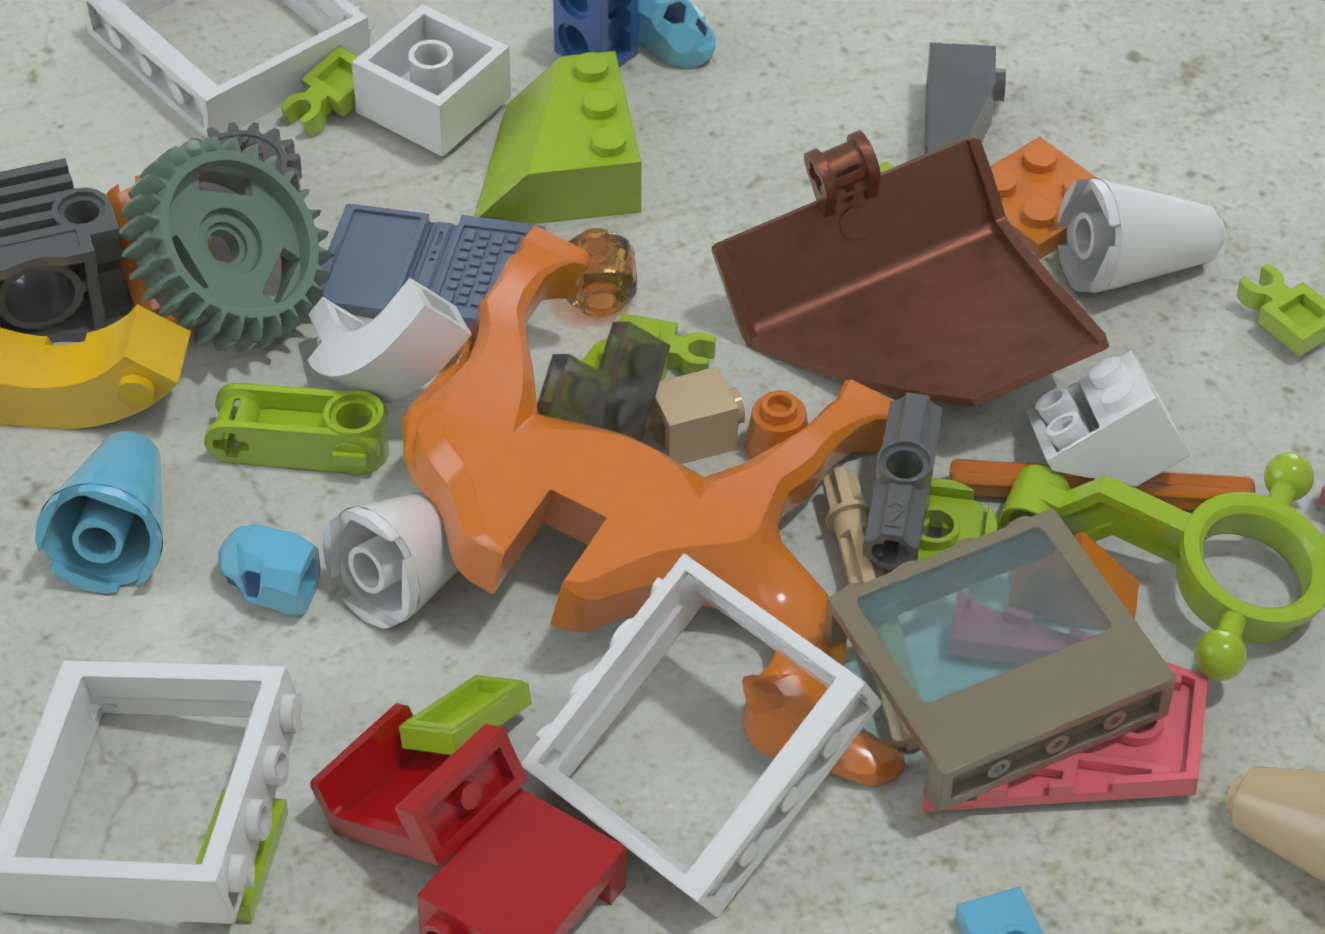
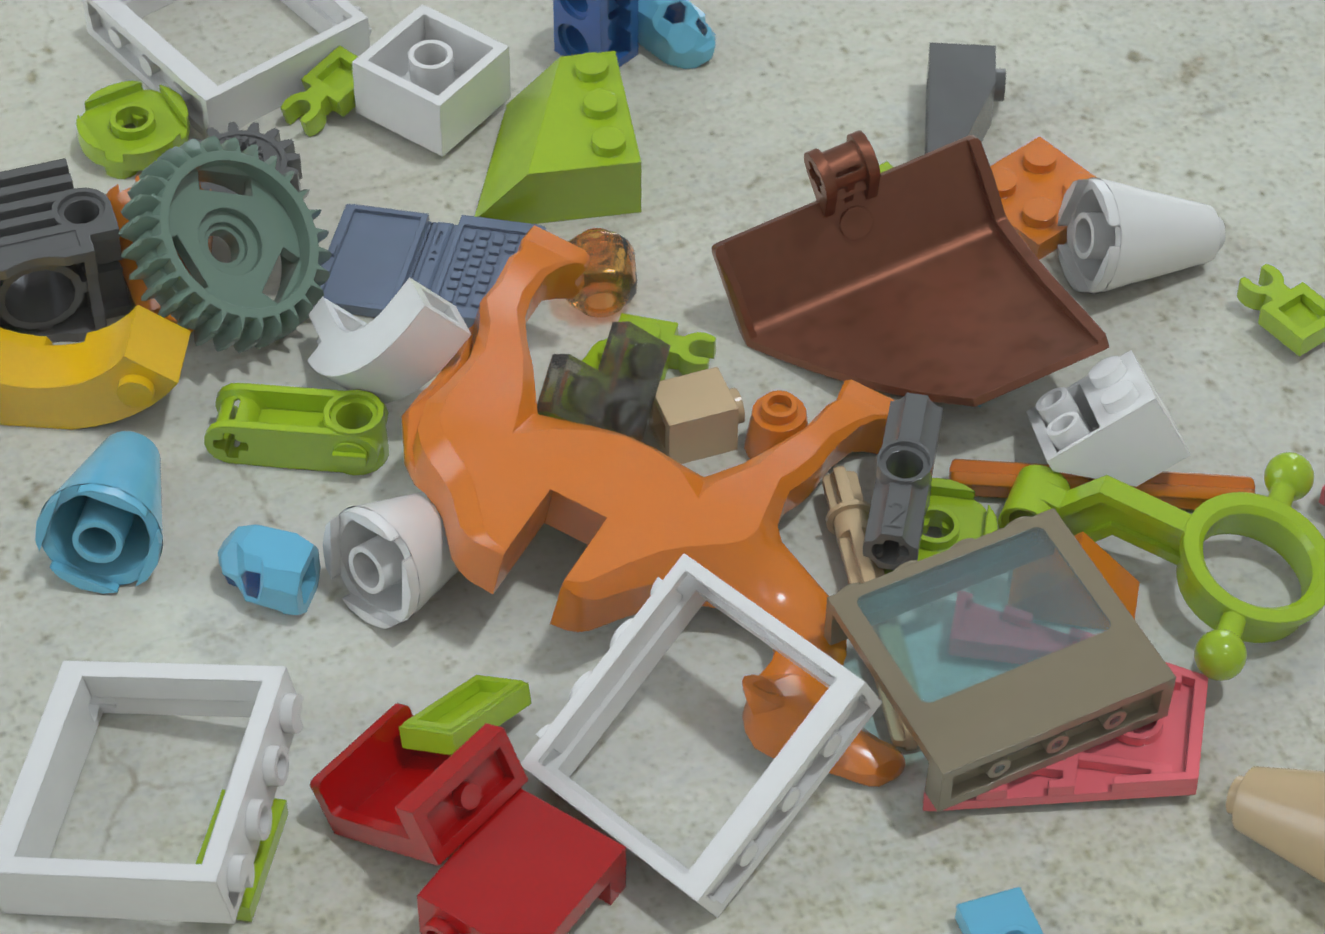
none -> lime plate [76,81,190,179]

